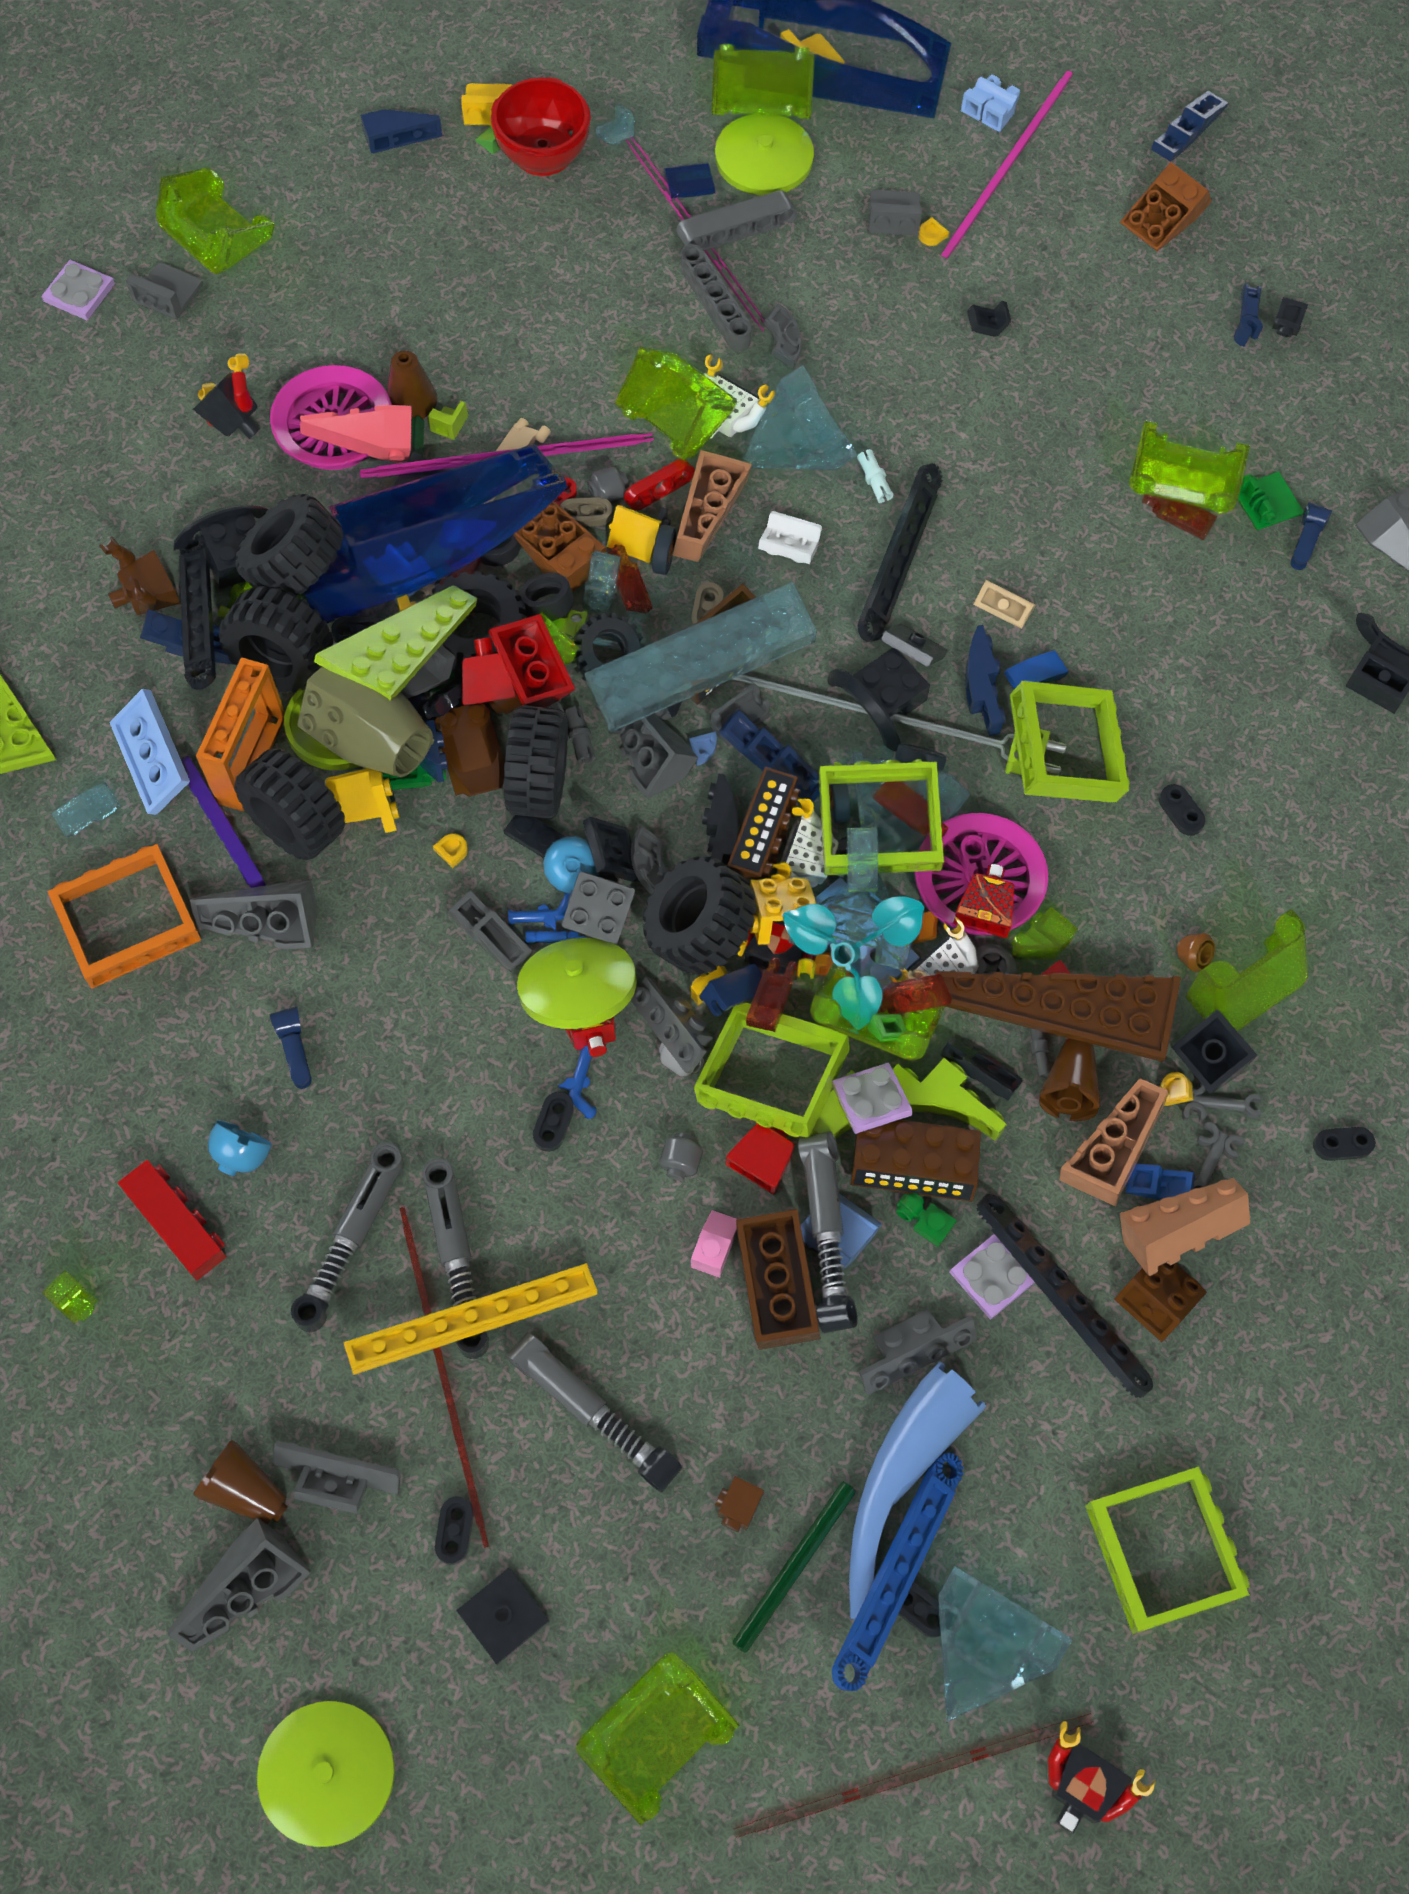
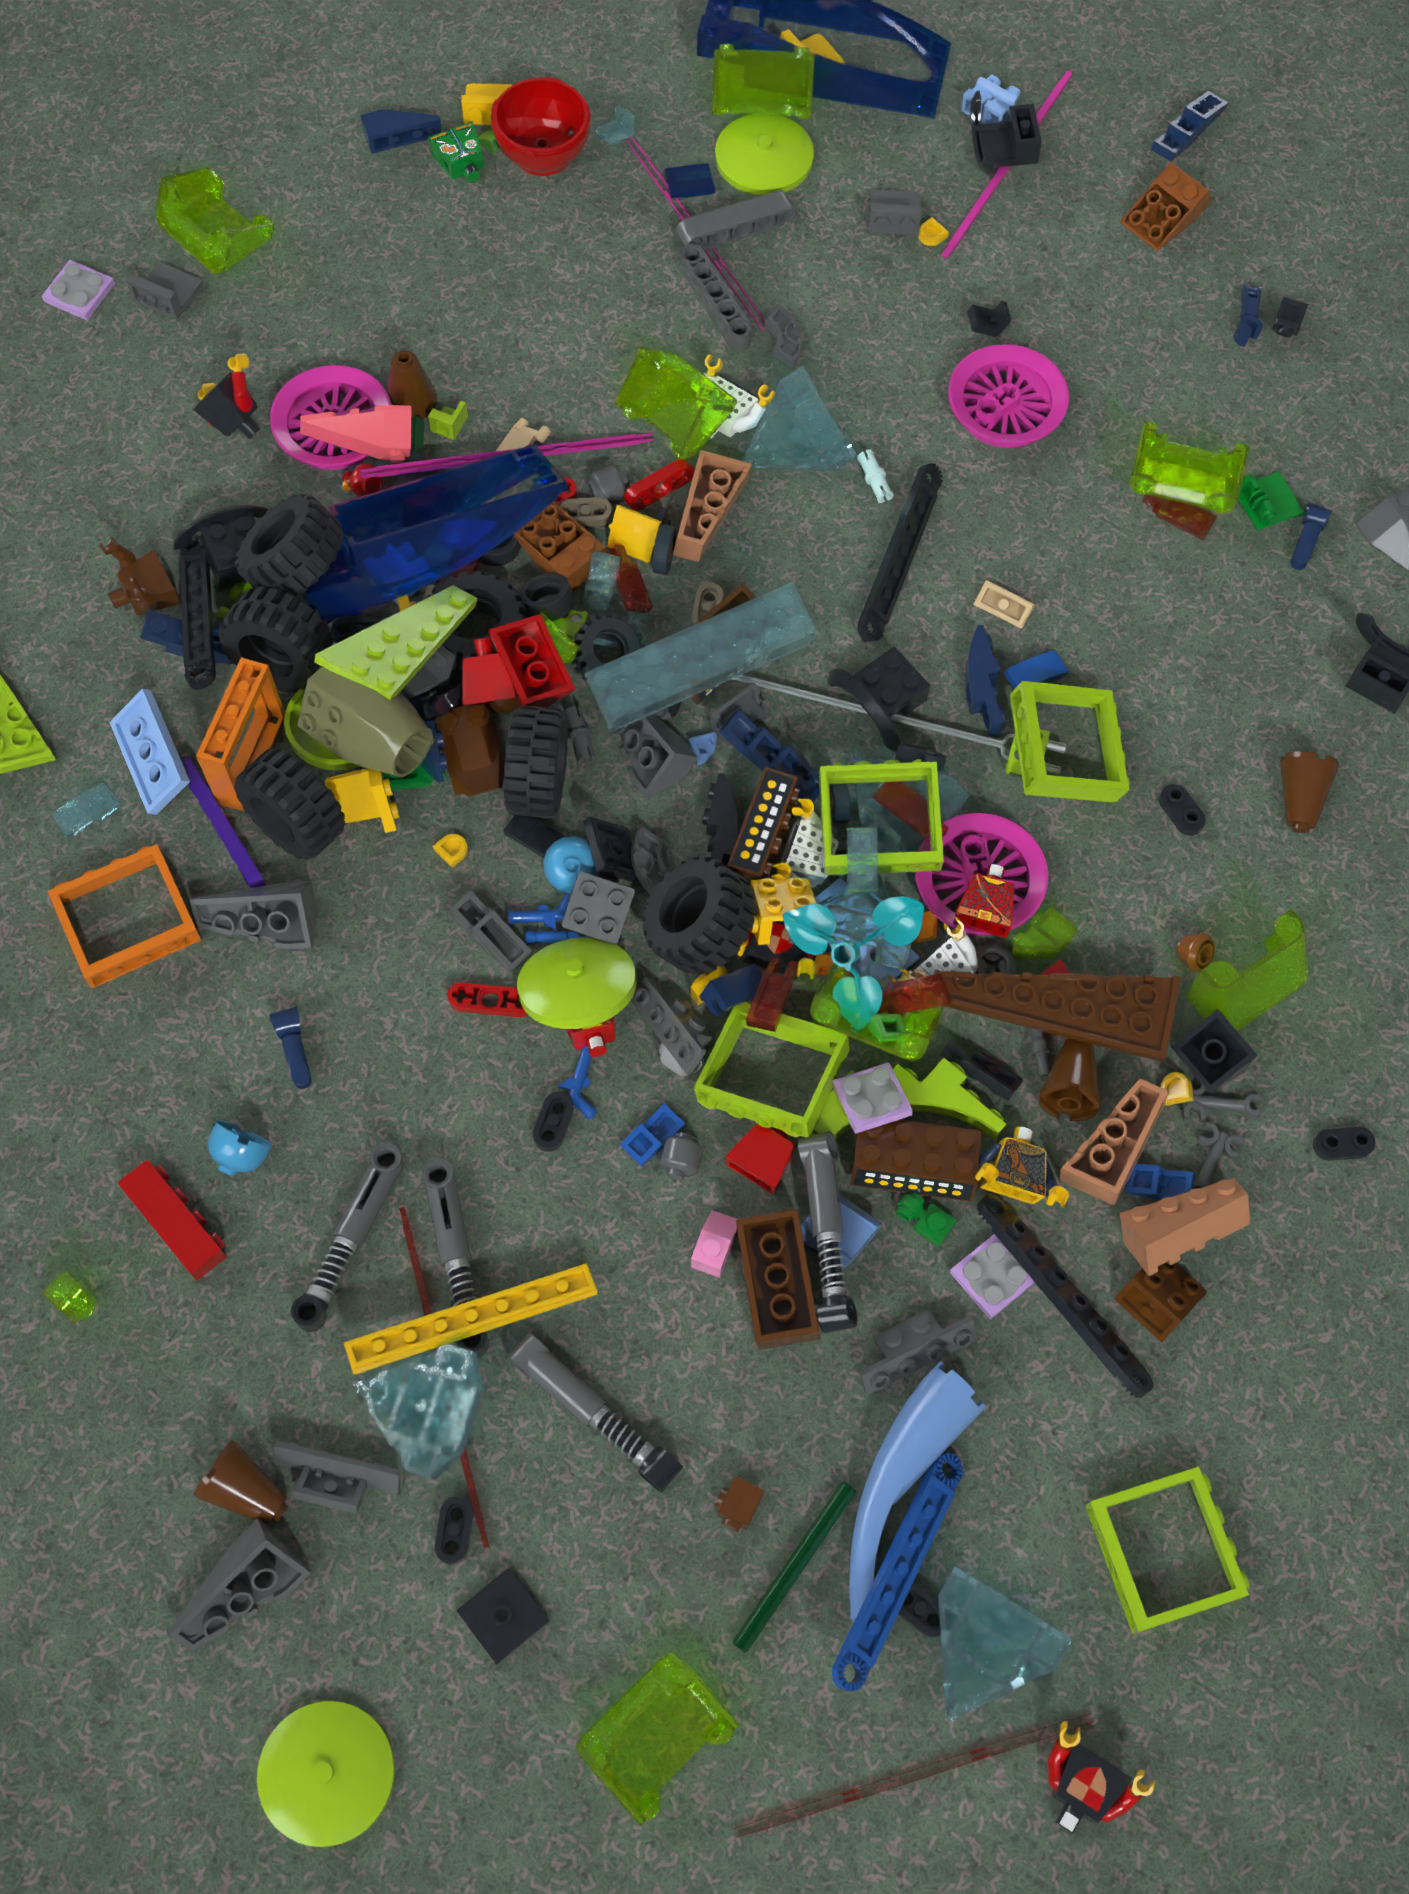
white bracket [758,511,822,564] -> none
black plate [881,624,948,667] -> none
none -> red animal [342,463,383,497]
none -> clear light blue wedge [353,1344,483,1480]
none -> green torso [428,121,484,183]
none -> red beam [447,982,528,1018]
none -> blue slope [620,1103,687,1166]
none -> dark pink piece [948,344,1069,448]
none -> black piece [970,90,1042,176]
none -> torso [975,1127,1069,1208]
none -> reddish brown cone [1280,751,1339,833]

